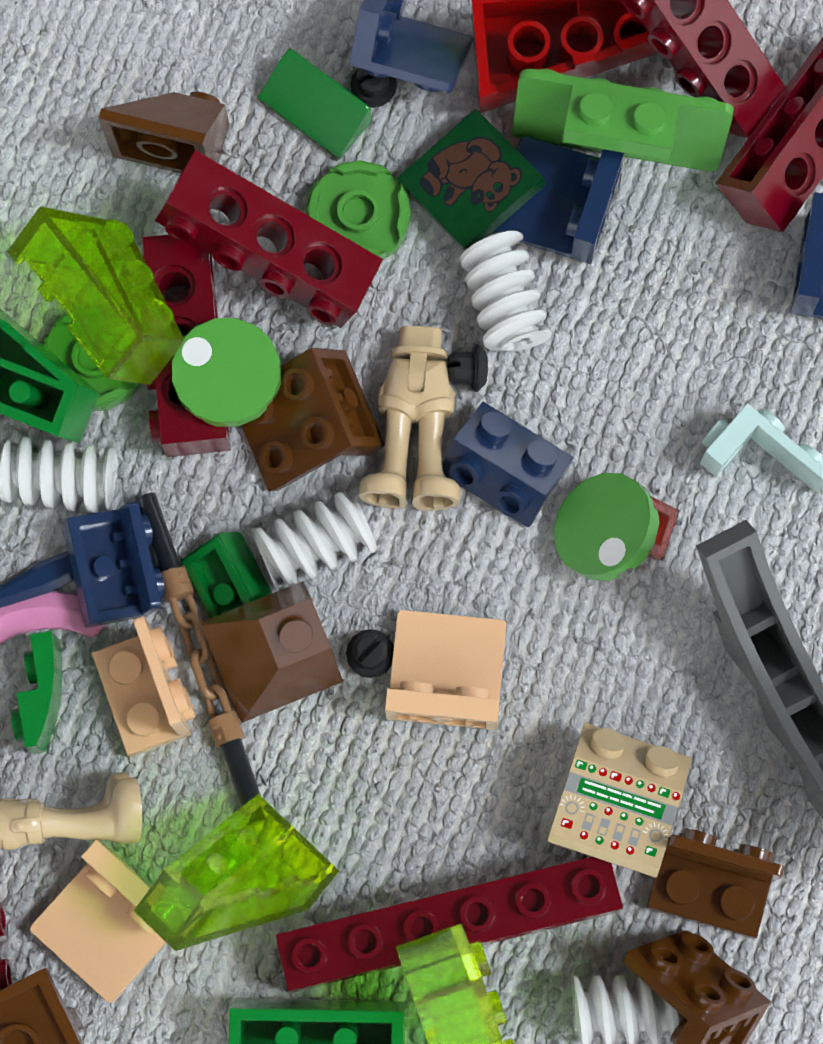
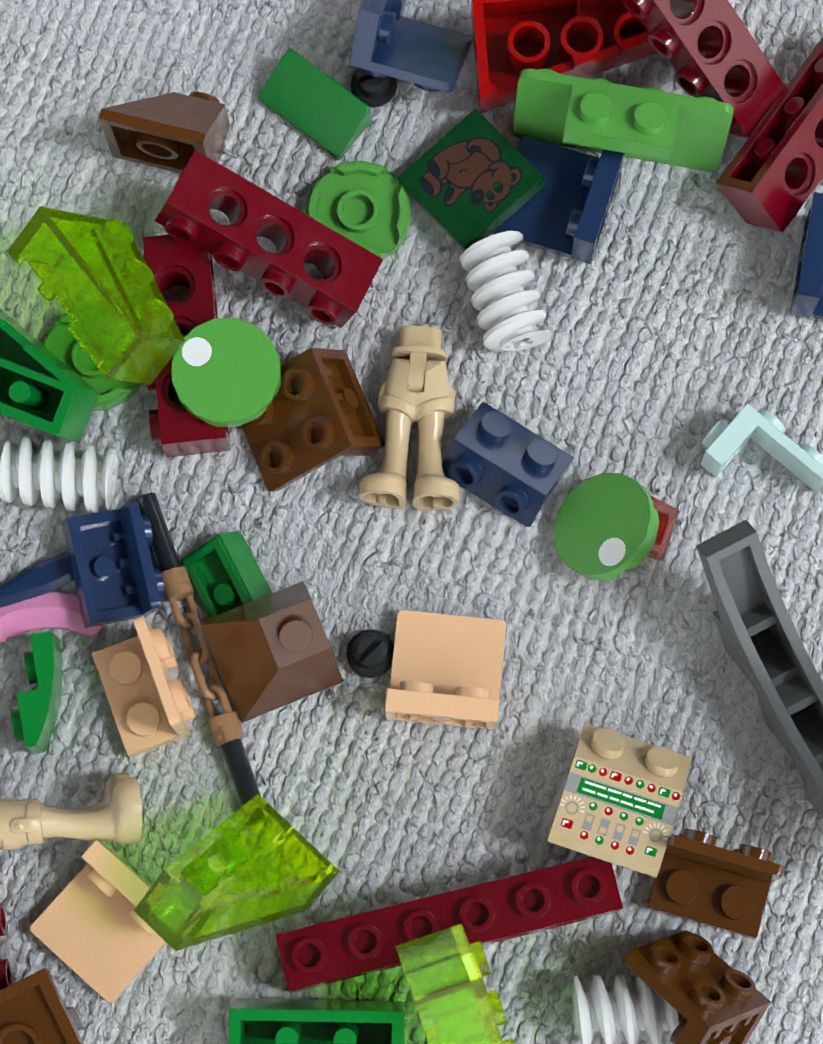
white piece [254,492,377,591] -> none
black piece [447,344,488,392] -> none

